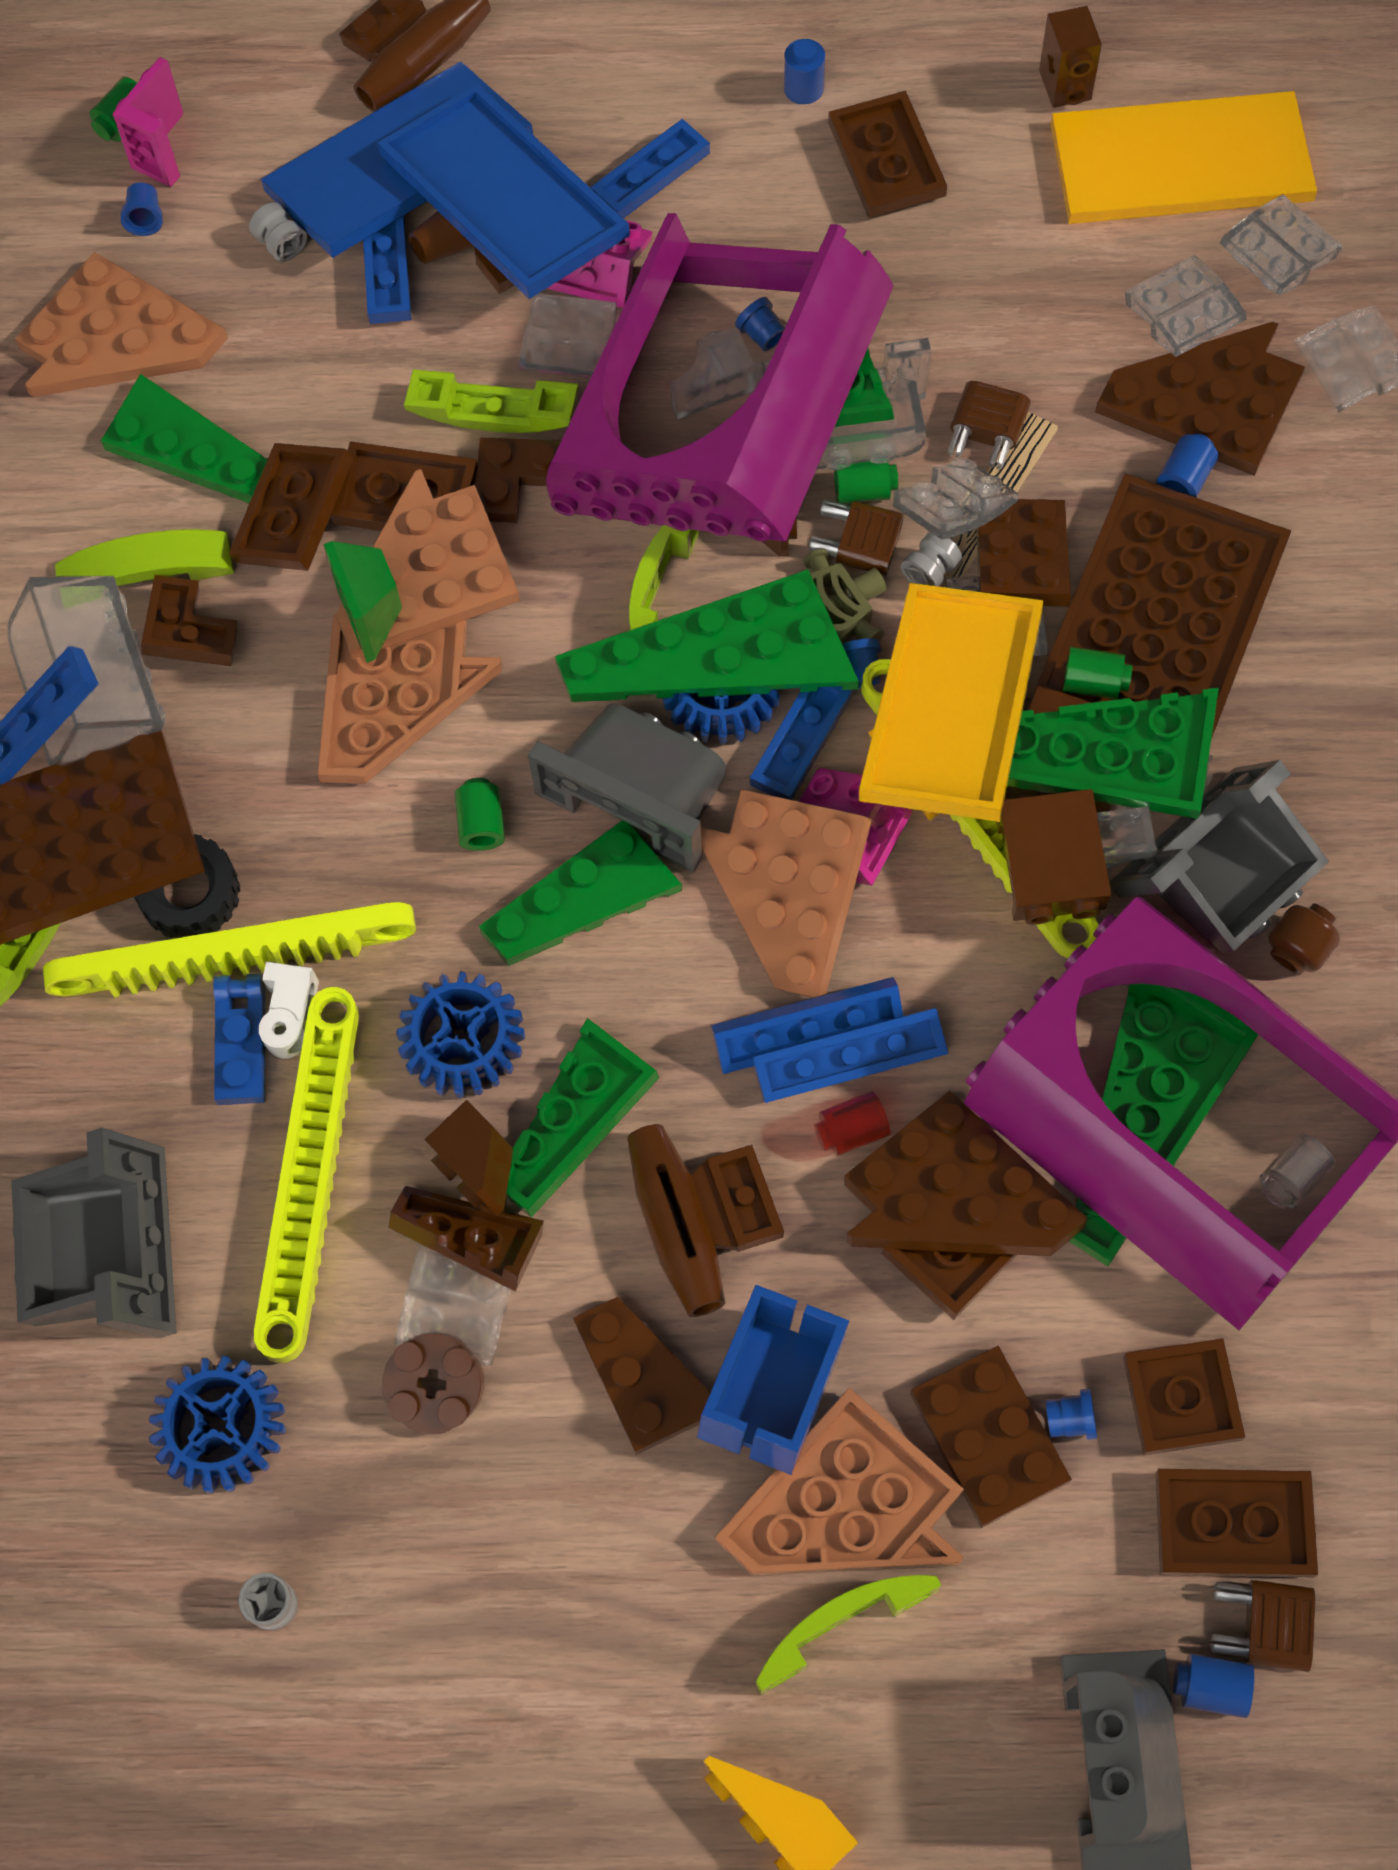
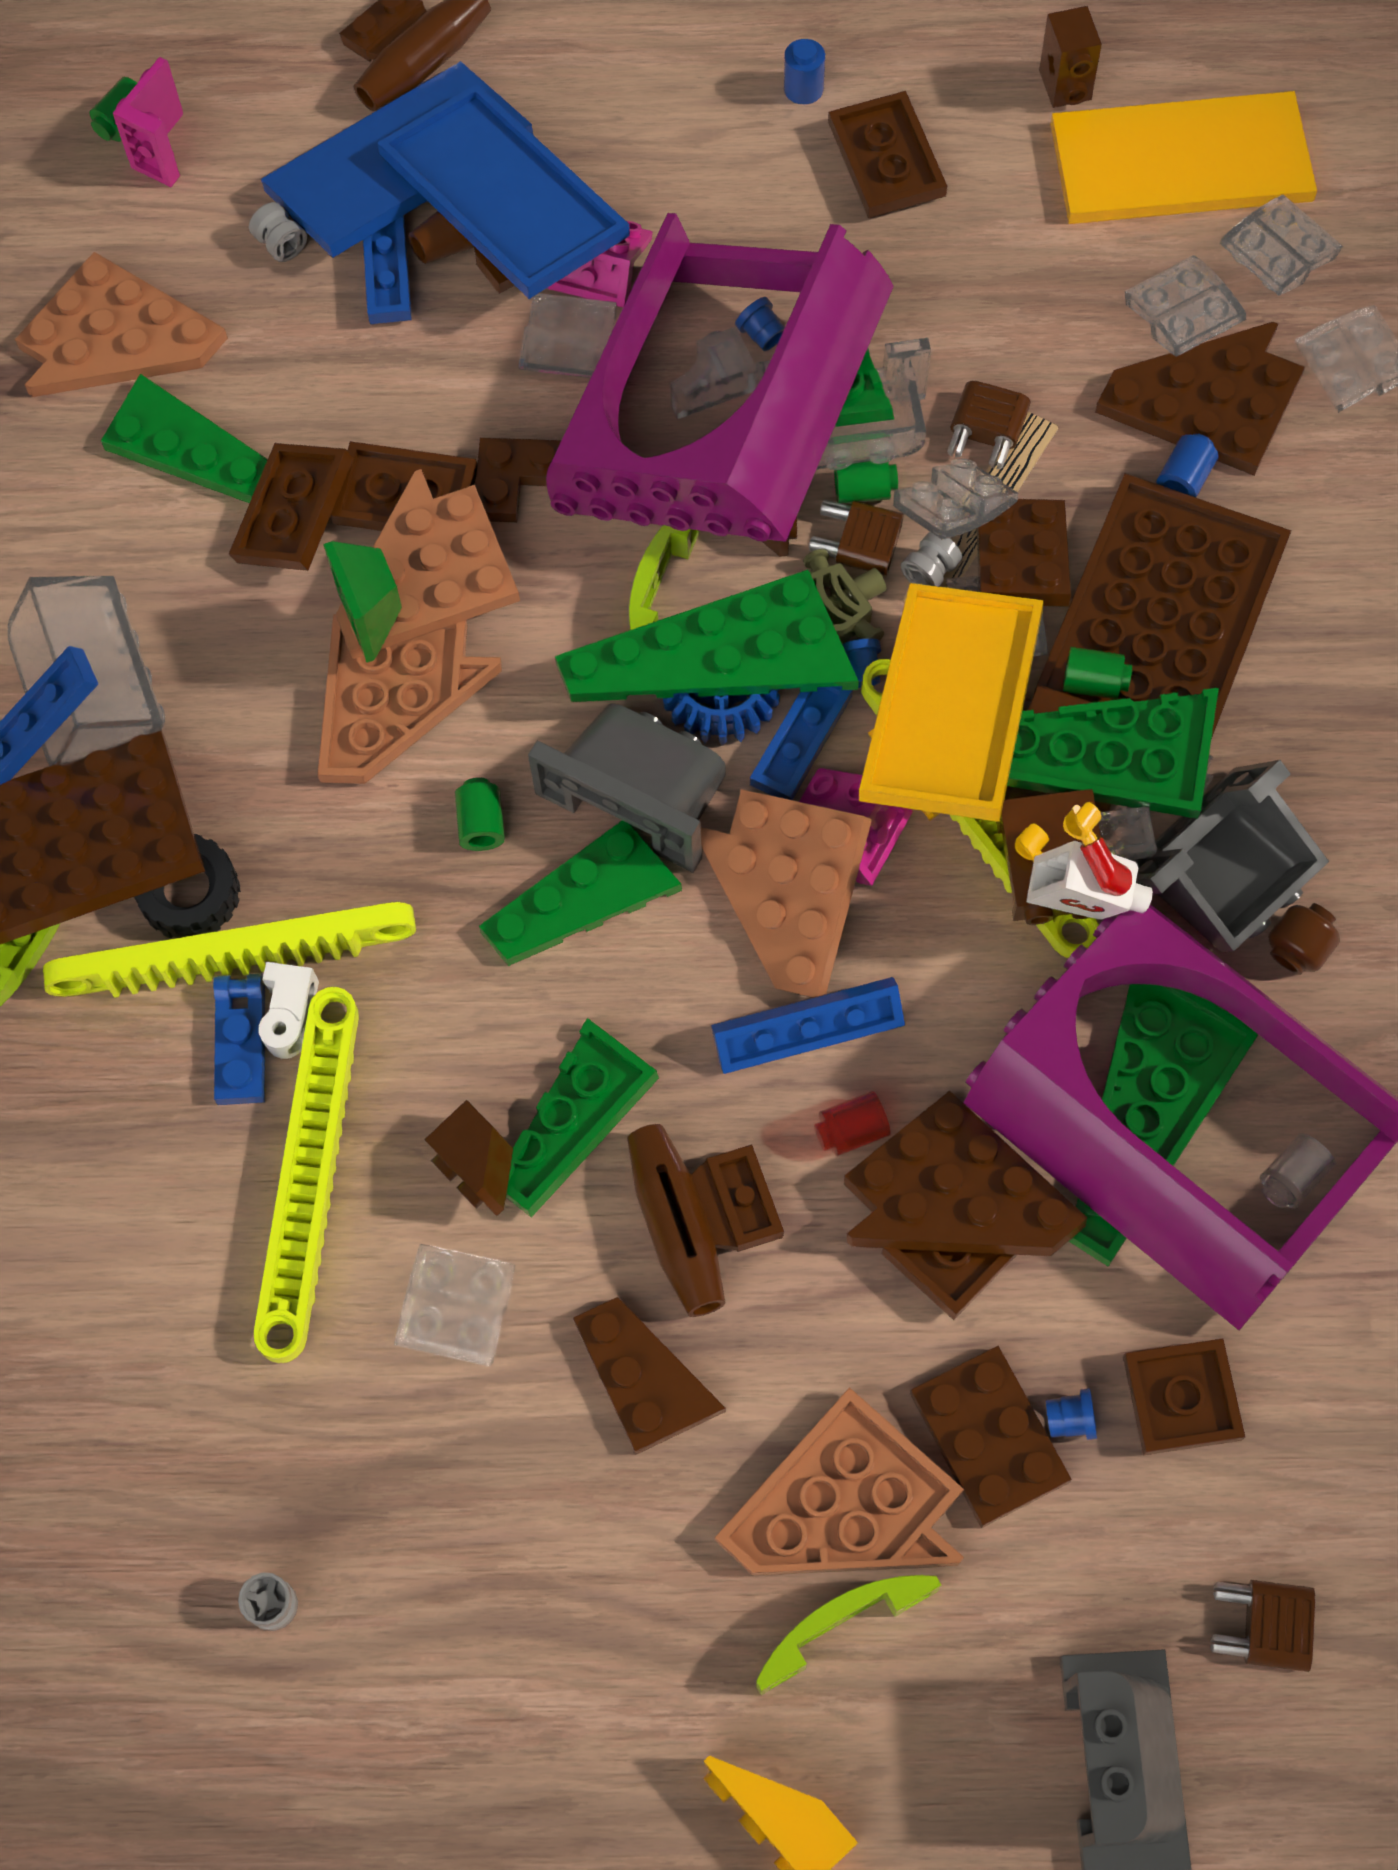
dark grey windscreen [11,1128,177,1338] -> none
lime slope [55,529,234,606] -> none
blue piece [120,182,163,236] -> none
reddish brown plate [141,575,237,666] -> none
blue gear [149,1356,286,1494] -> none
reddish brown plate [382,1332,484,1434] -> none
reddish brown wing [388,1186,544,1292] -> none
blue gear [396,971,525,1098] -> none
lime slope [404,369,580,433] -> none
blue plate [590,118,710,219] -> none
blue piece [697,1285,849,1475] -> none
blue plate [752,1008,949,1103] -> none
reddish brown plate [1155,1468,1318,1578] -> none
blue brick [1173,1654,1255,1718] -> none
none -> torso [1015,802,1153,919]

